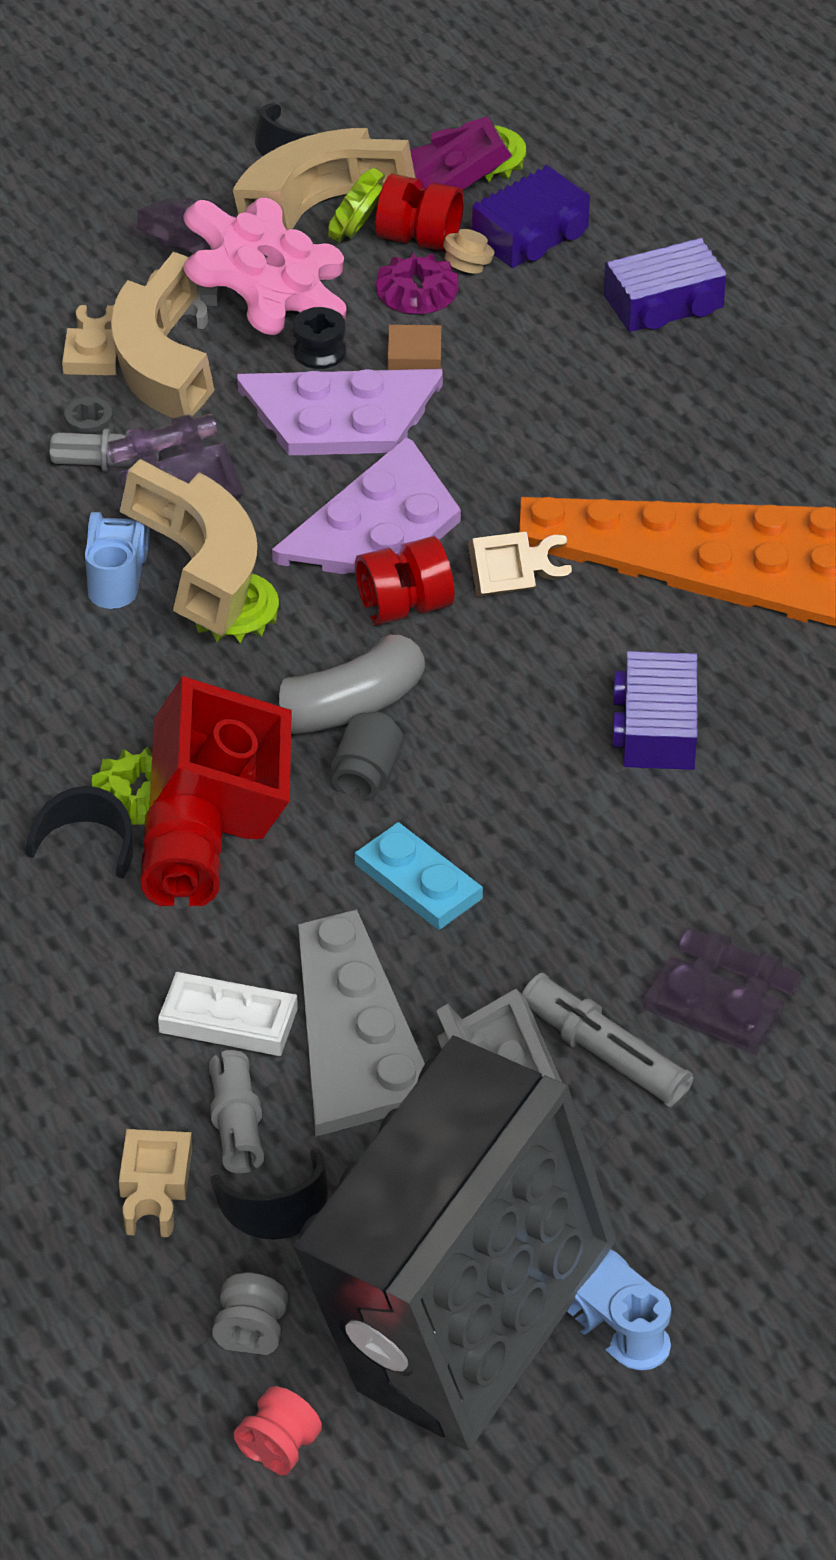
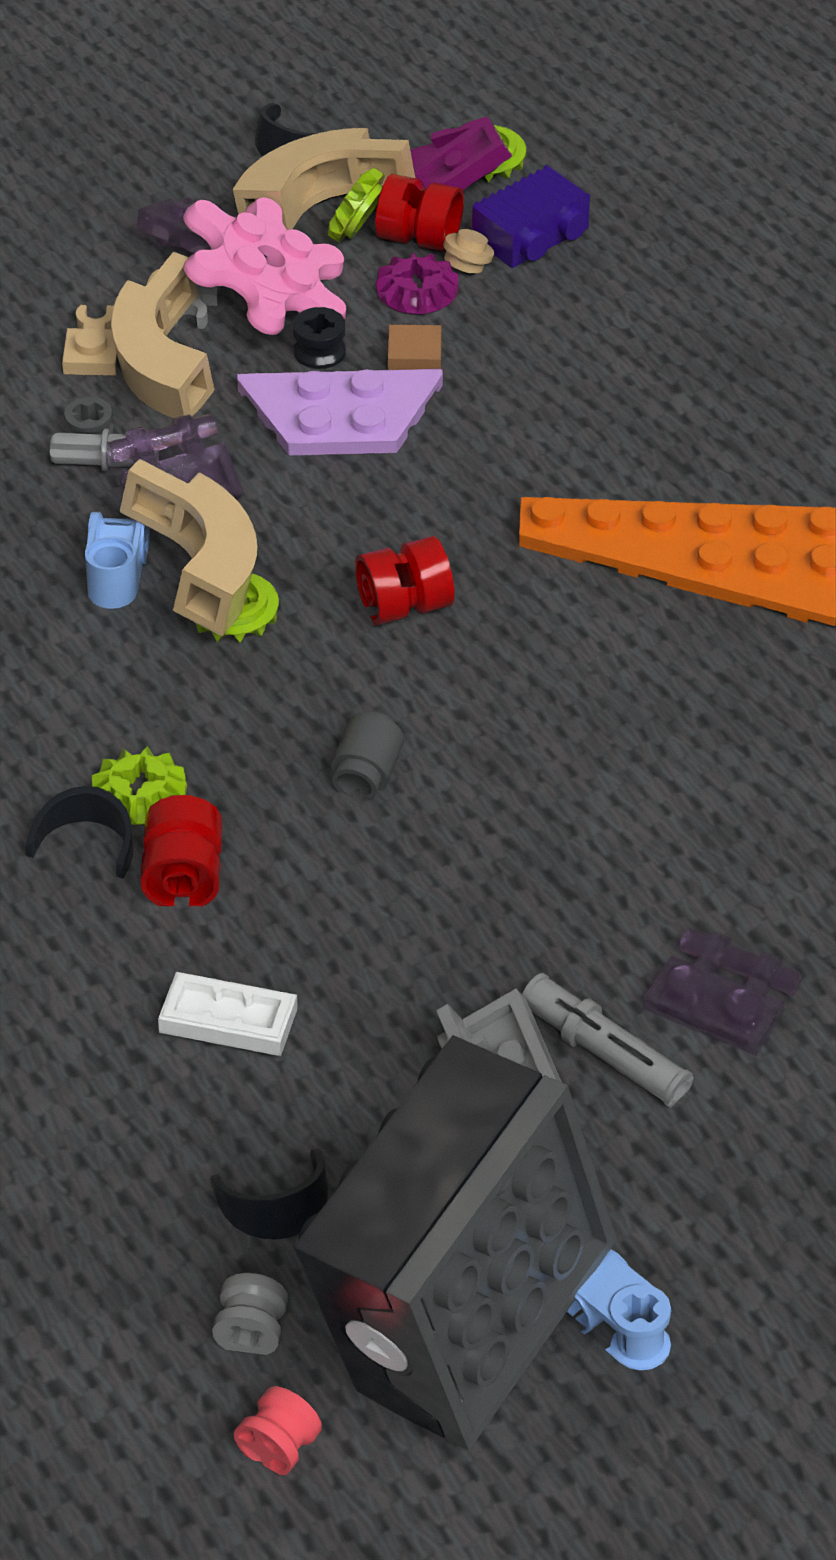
tan plate [119,1129,192,1237] -> none
red brick [149,676,292,839] -> none
light grey pin [208,1050,264,1174] -> none
lavender wing [272,437,461,575] -> none
light grey cylinder [279,635,425,735] -> none
light grey wing [298,909,425,1137] -> none
medium azure plate [355,822,483,930] -> none
plate [468,531,572,597] -> none
brick [604,238,726,332] -> none
brick [613,651,697,770] -> none

